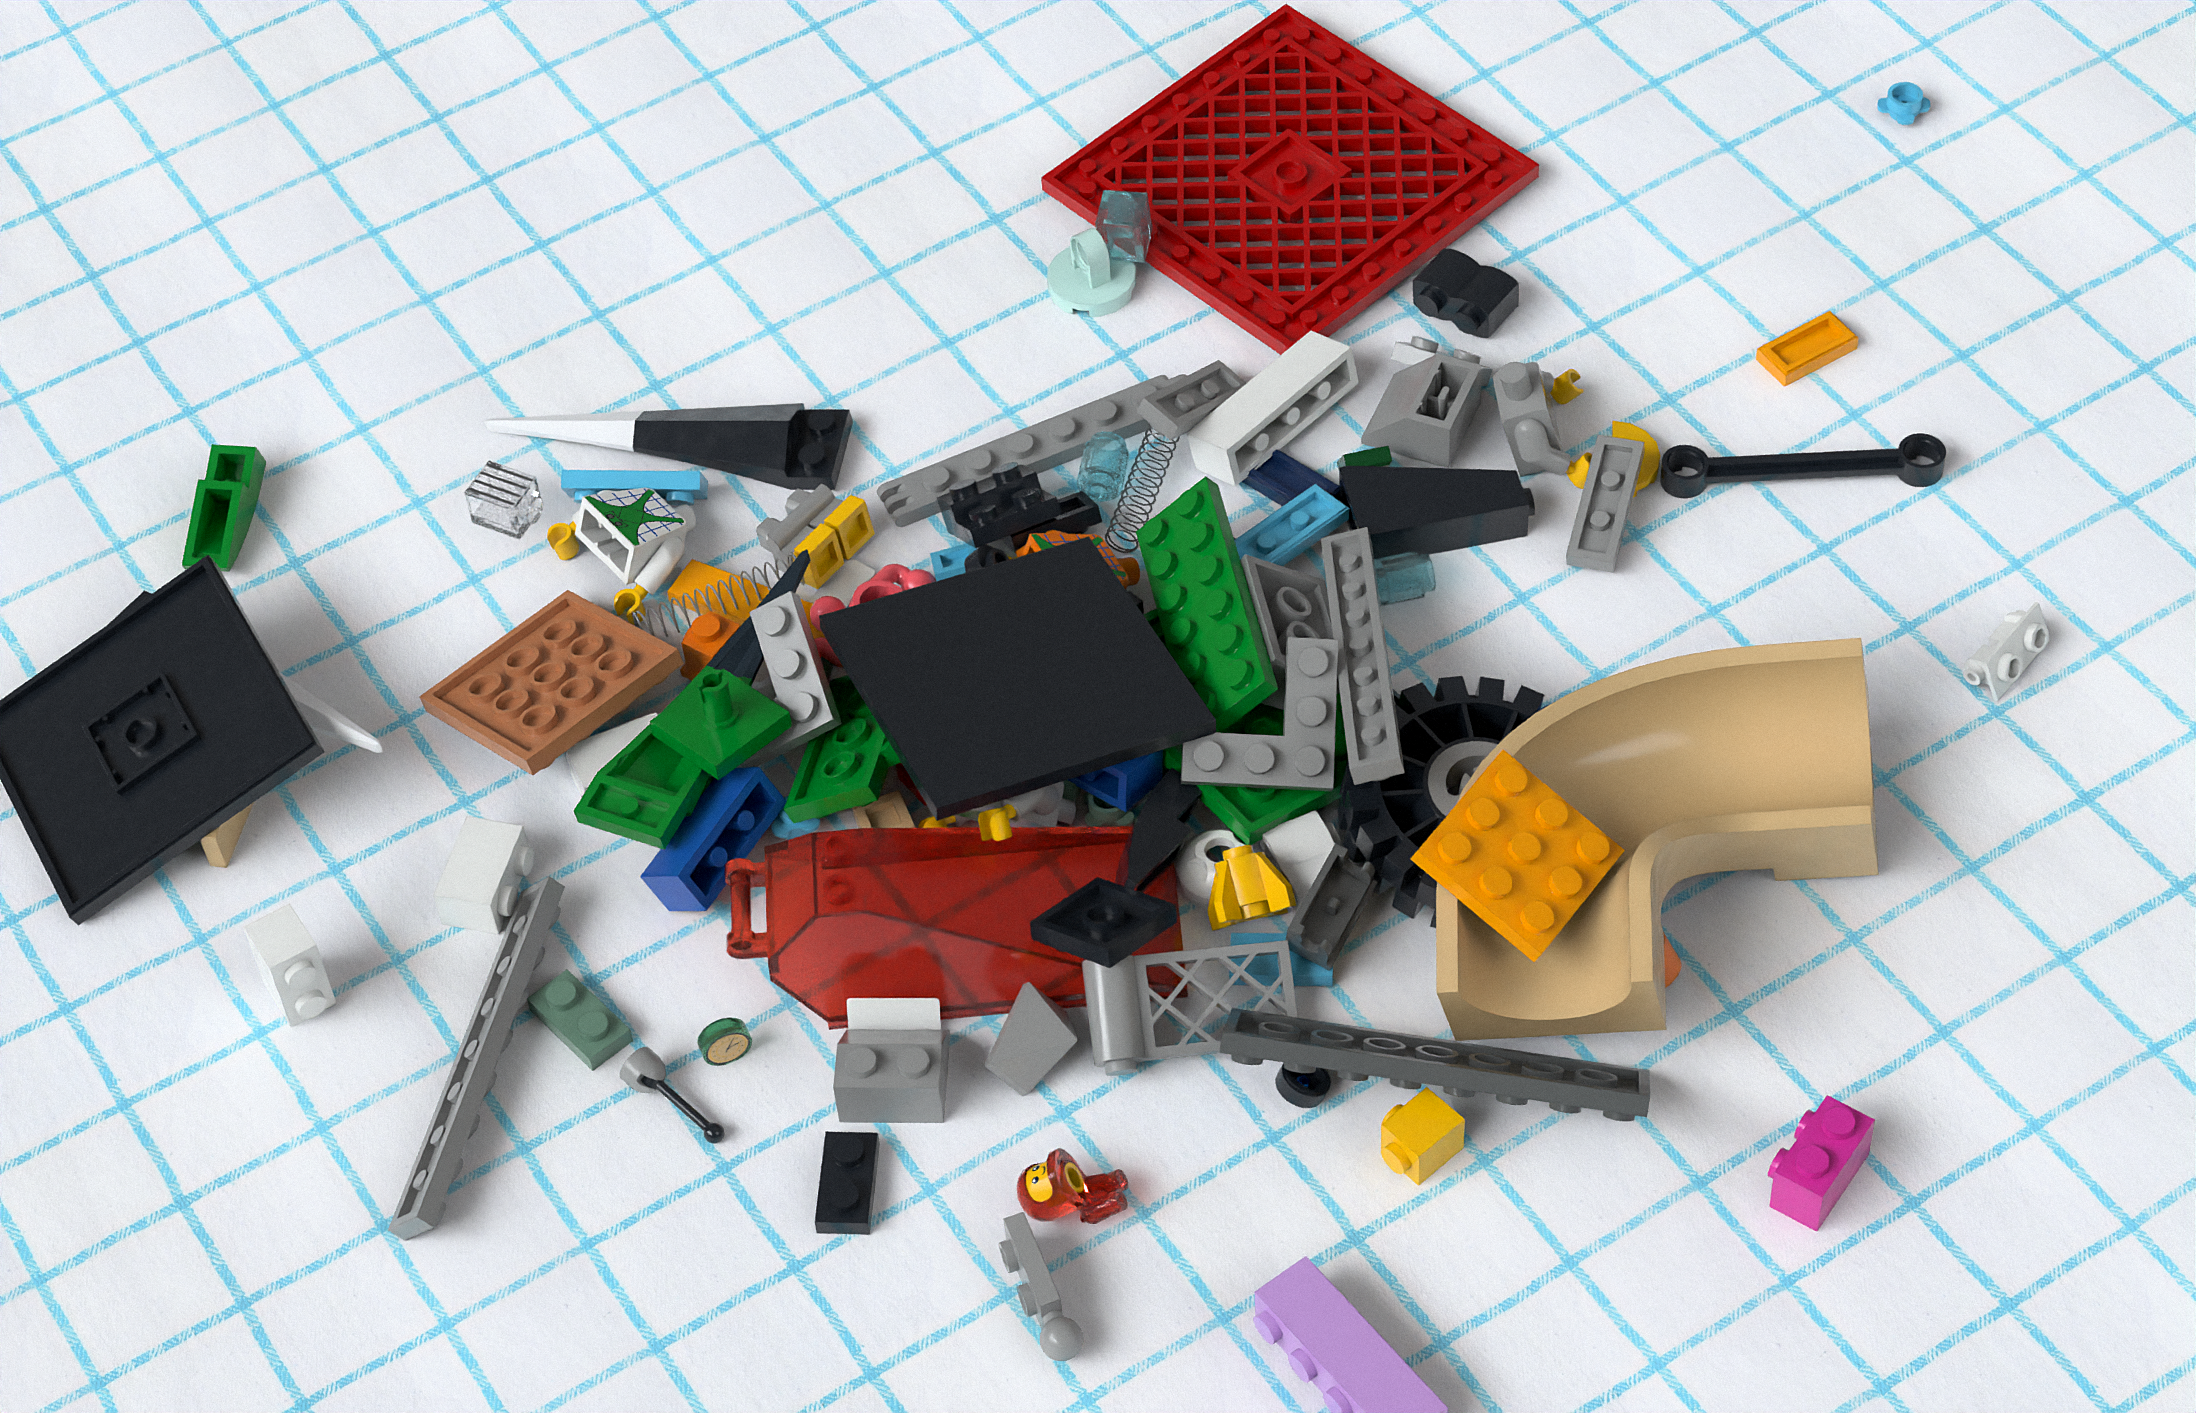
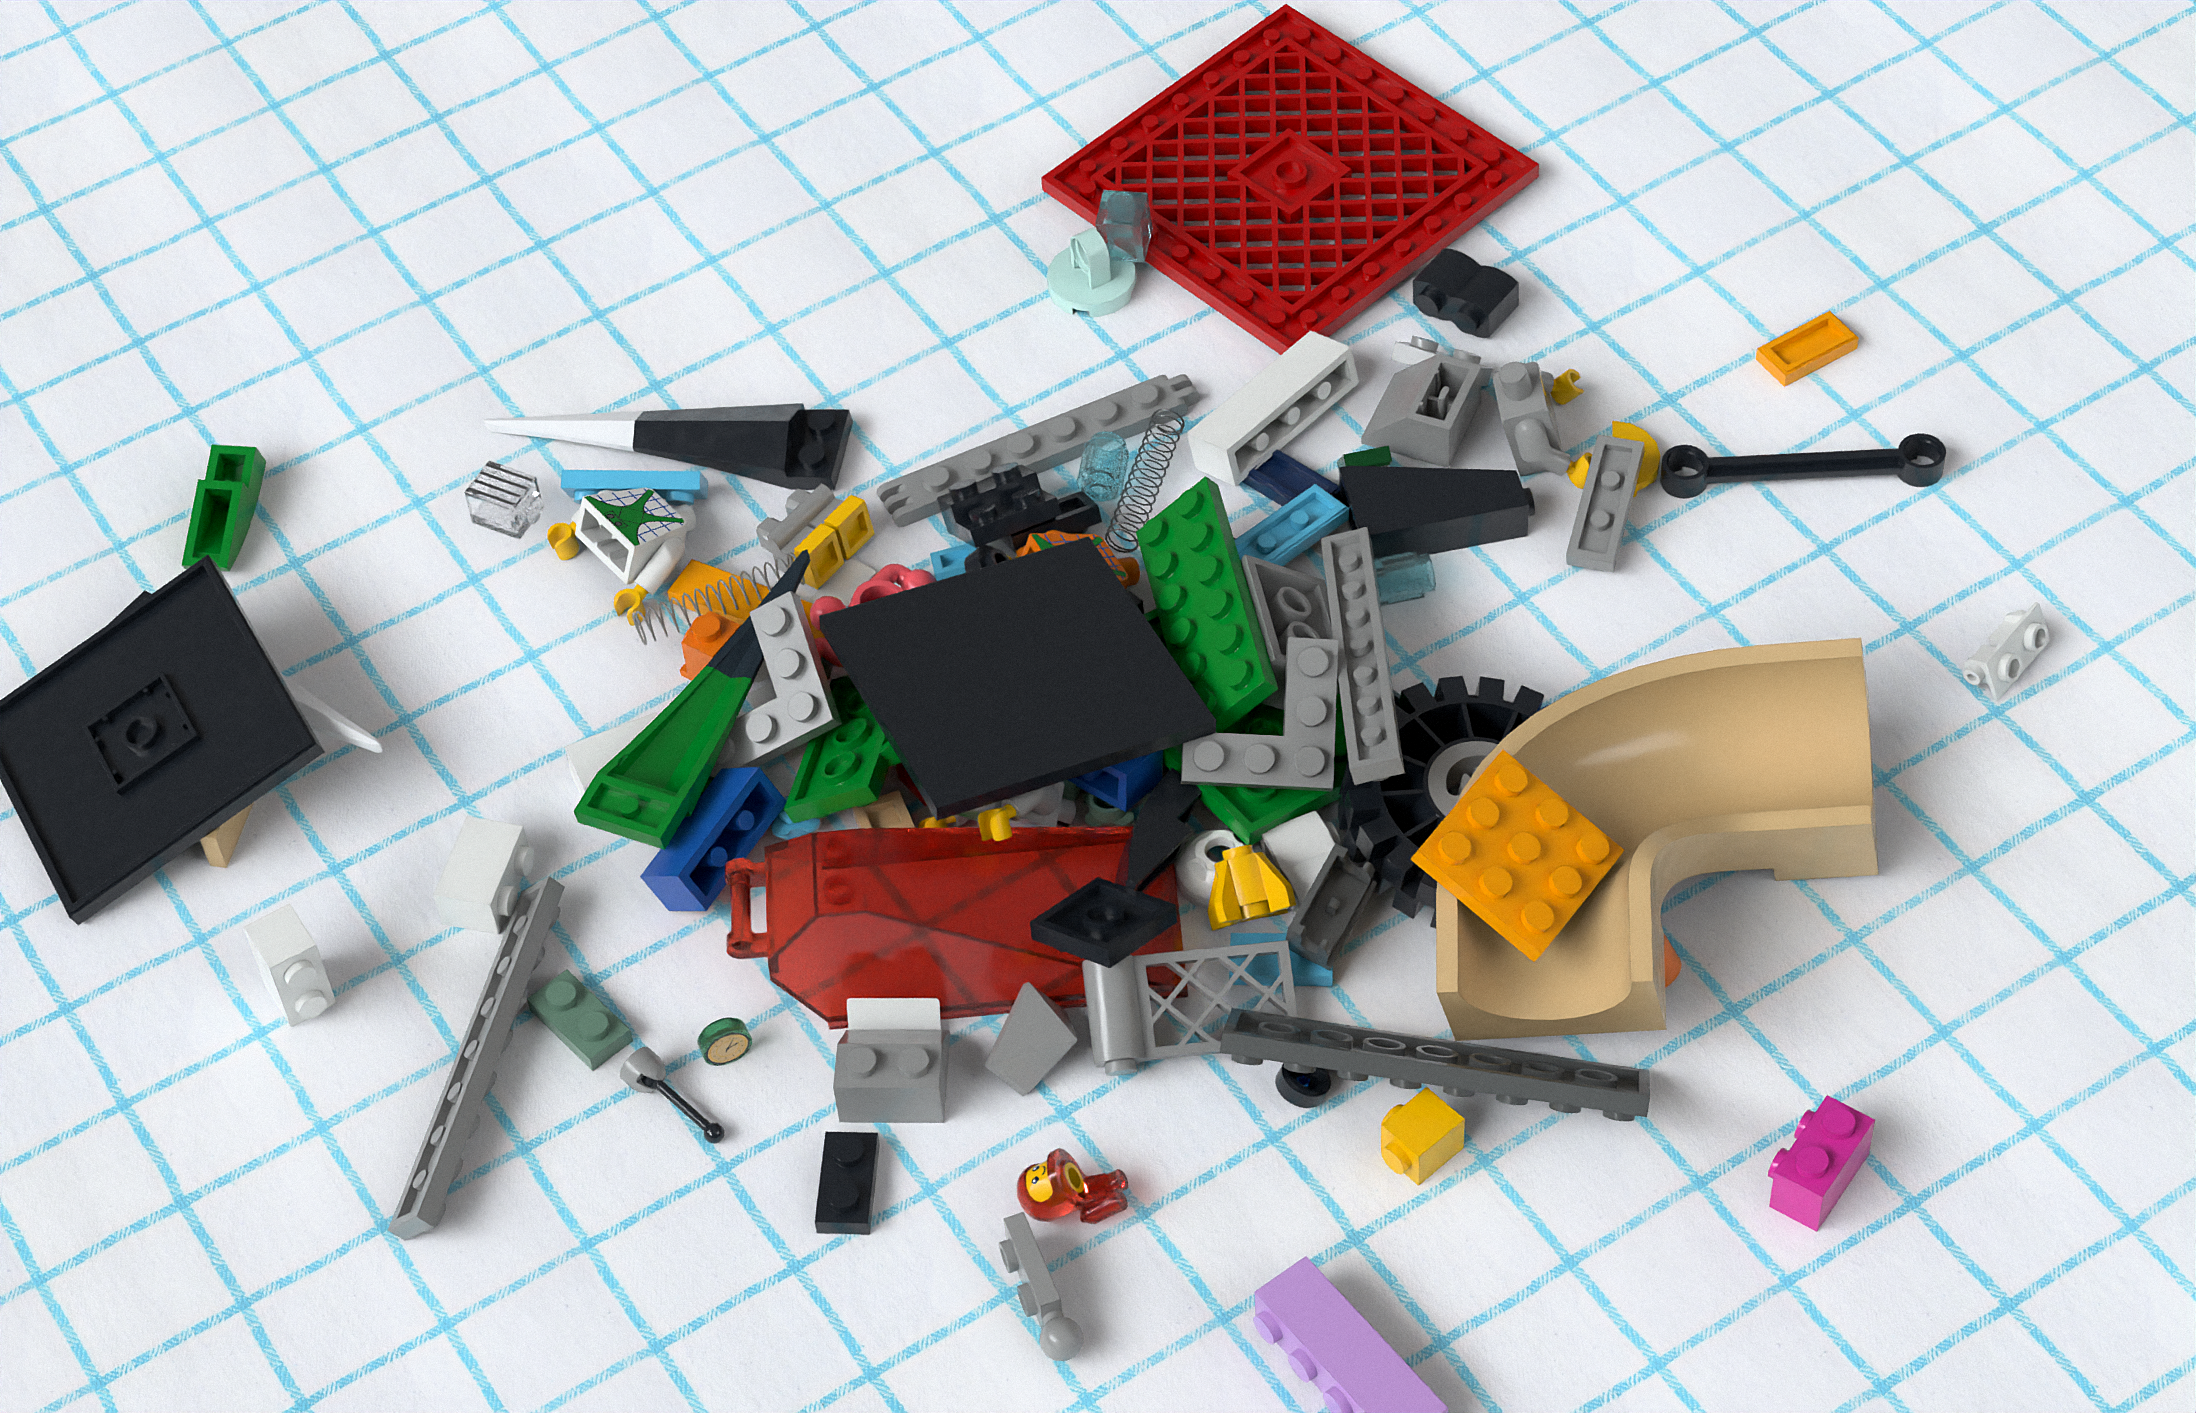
nougat plate [419,590,684,775] -> none
green tile [650,668,792,780] -> none
light grey plate [1136,360,1246,441] -> none
medium azure plate [1877,82,1930,125] -> none

